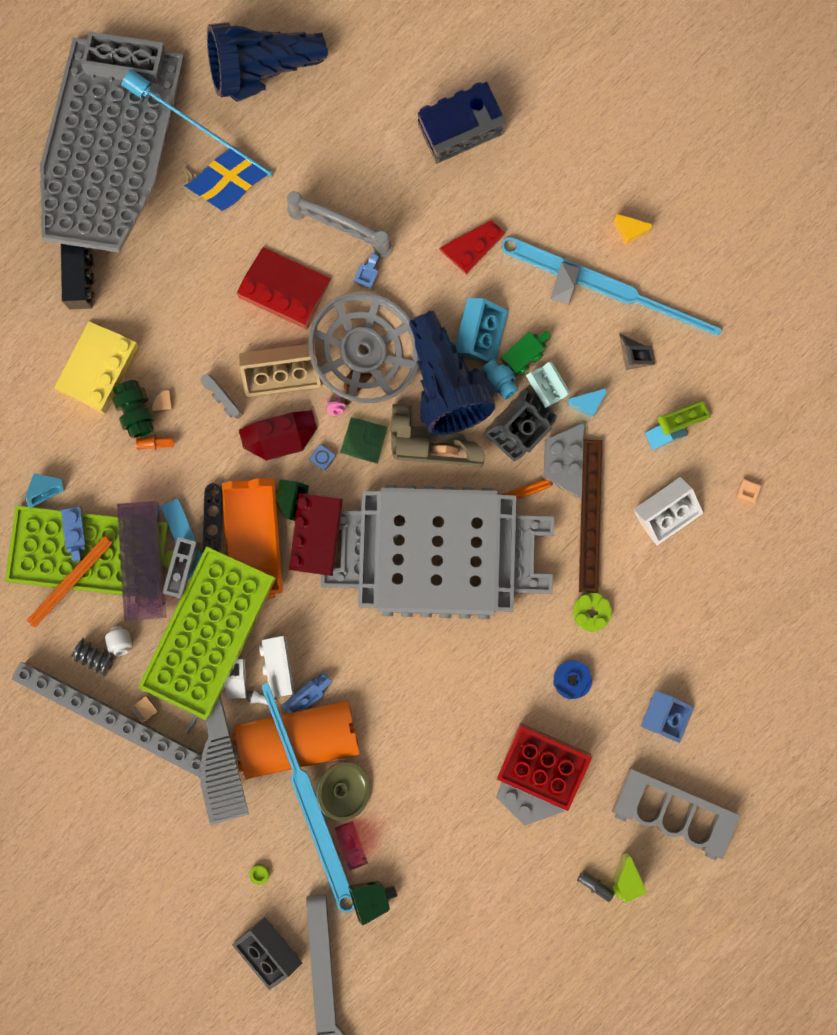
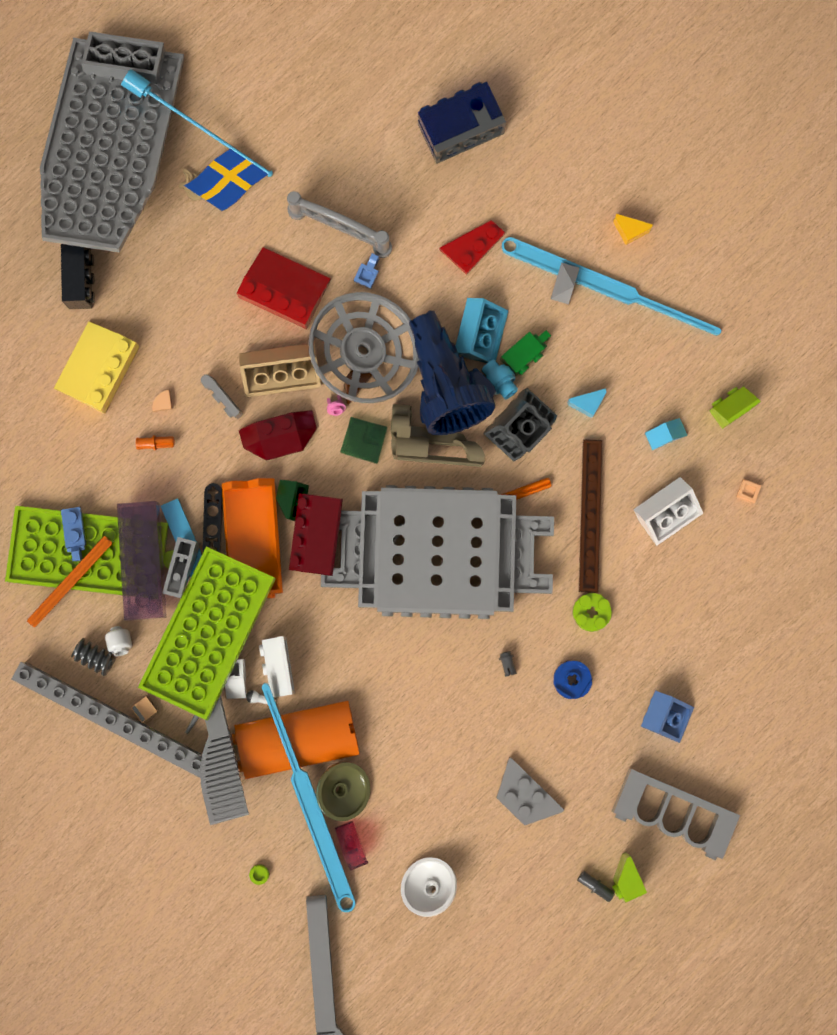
medium azure slope [26,473,64,508] -> none
dark green piece [112,380,156,438] -> none
dark blue cone [207,22,328,102] -> none
dark grey slope [232,917,302,990] -> none
medium blue hinge [282,672,333,713] -> none
medium blue tile [309,444,336,471] -> none
dark green torso [348,881,397,926] -> none
light nougat tile [431,445,459,456] -> none
red slope [497,723,592,811] -> none
light aqua bracket [526,361,570,408] -> none
light grey wing [544,424,584,498] -> none
dark grey slope [619,333,655,370] -> none
lime tile [657,400,711,436] -> none
none -> white dish [401,857,457,917]
none -> dark grey pin [499,651,517,677]
none -> lime slope [709,386,761,429]

